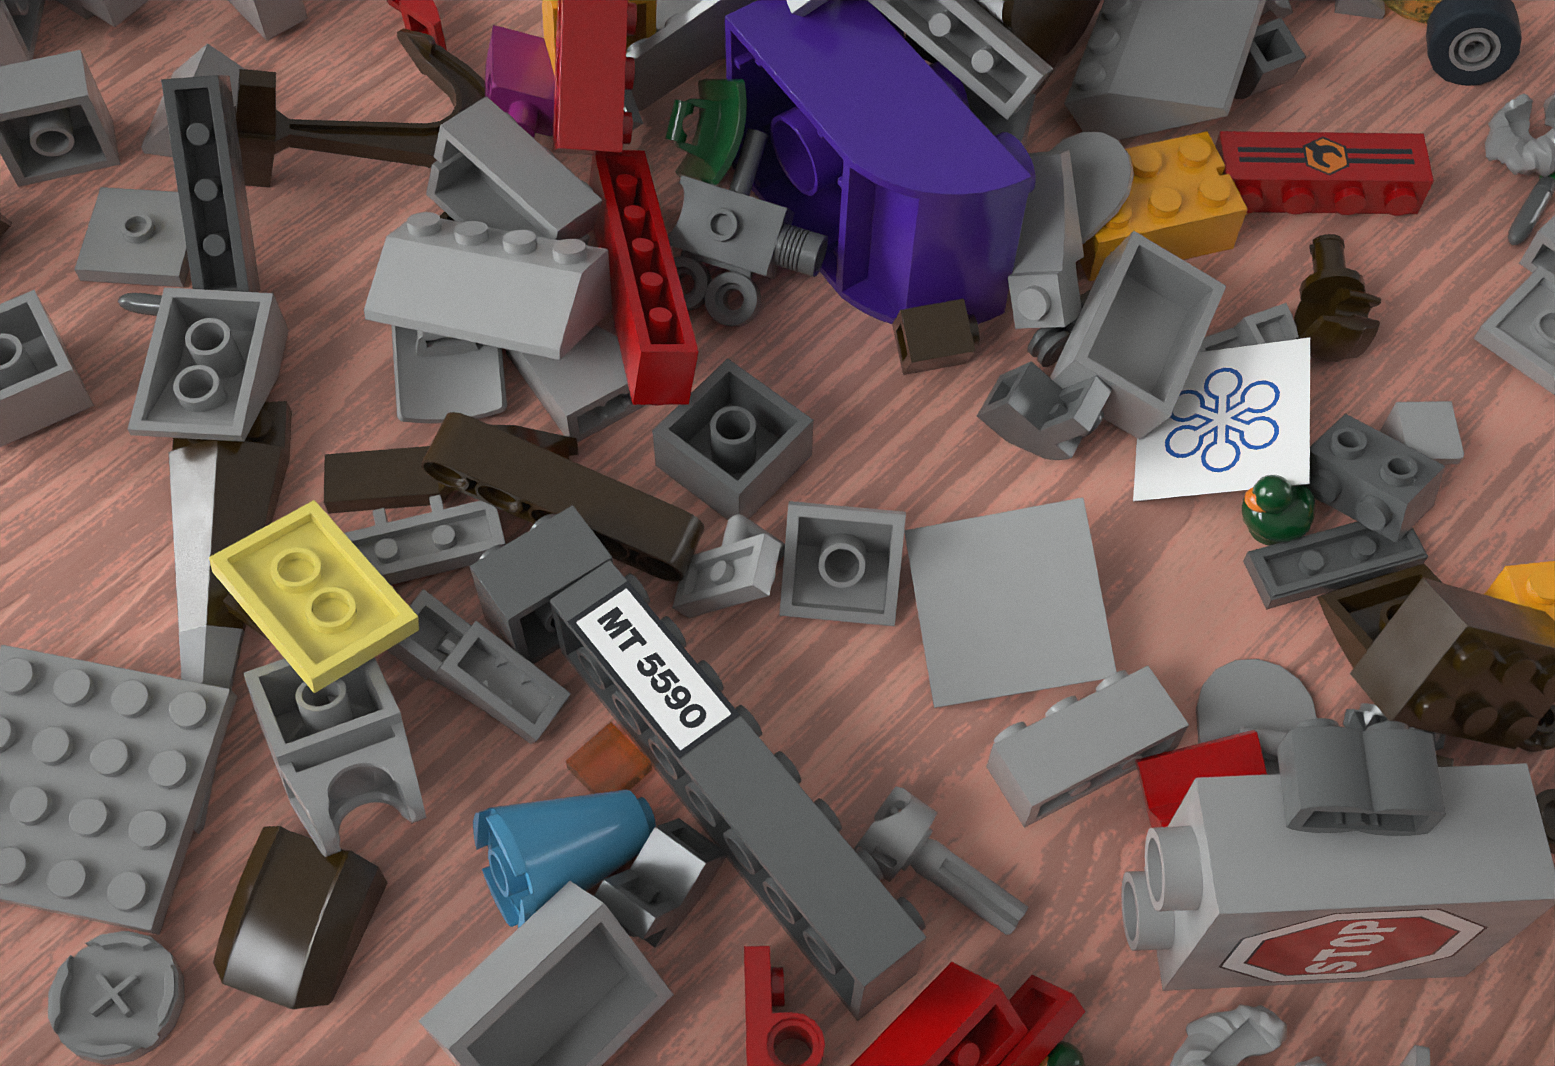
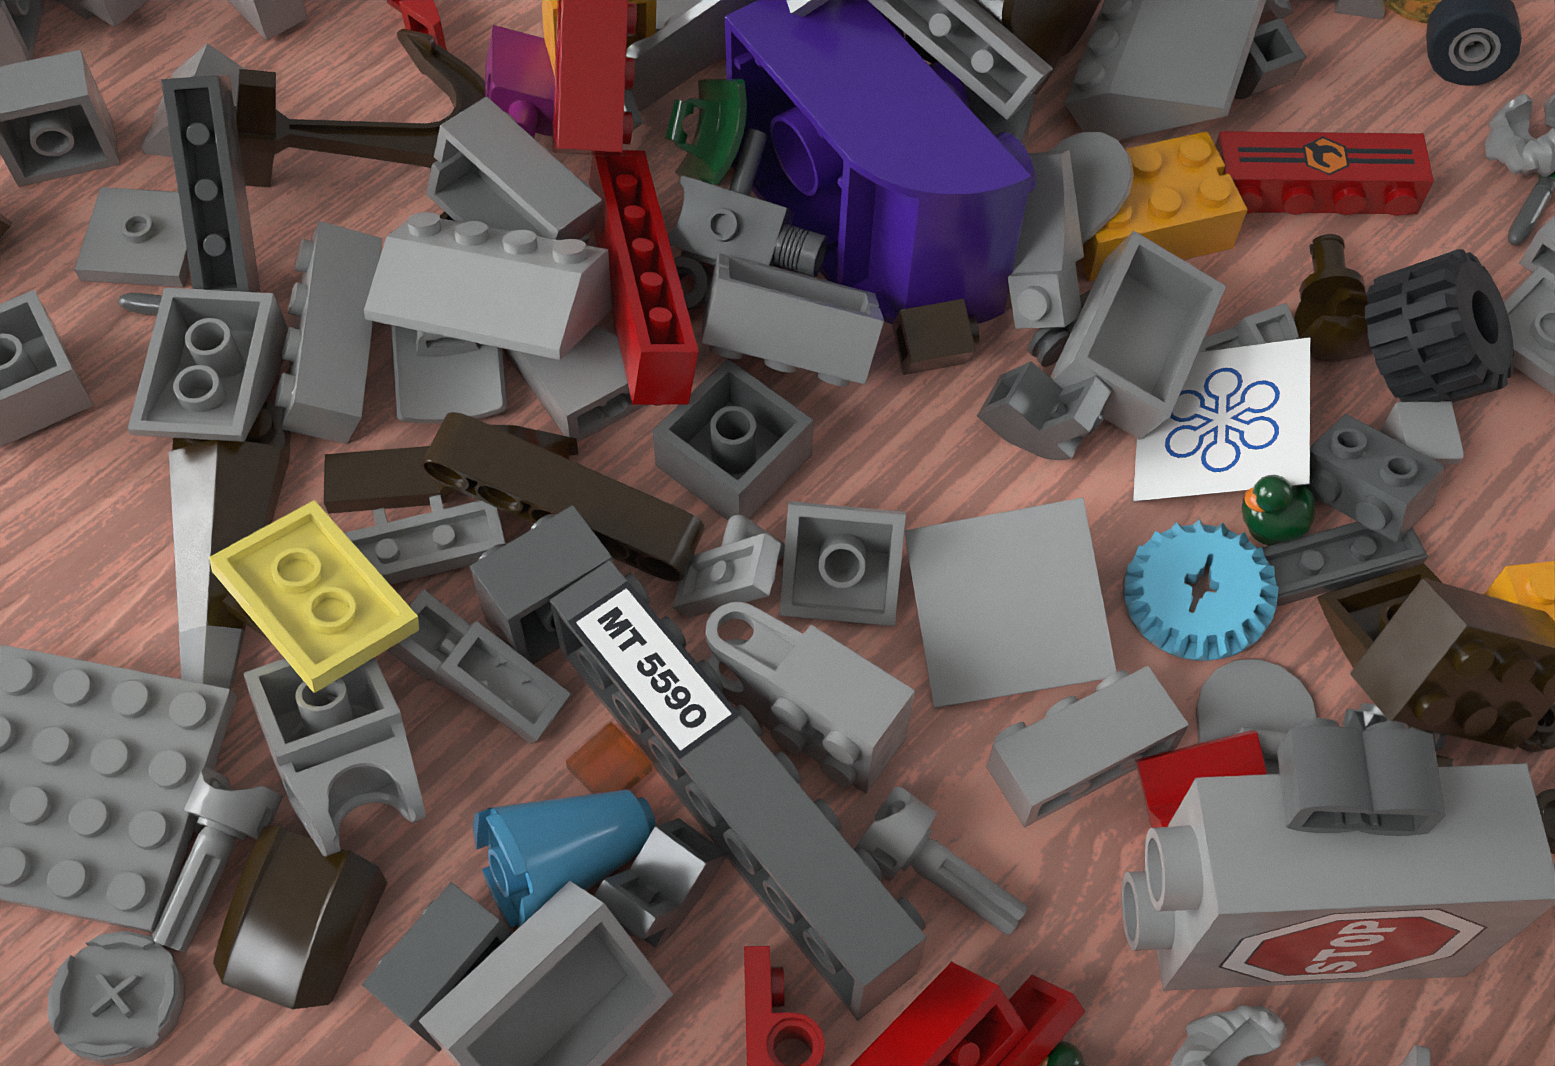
none -> light grey piece [152,765,283,953]
none -> light grey brick [275,221,382,444]
none -> dark grey brick [361,882,513,1052]
none -> light grey piece [702,253,884,386]
none -> light grey brick [706,602,915,794]
none -> medium azure gear [1124,519,1279,661]
none -> black wheel [1365,249,1514,403]

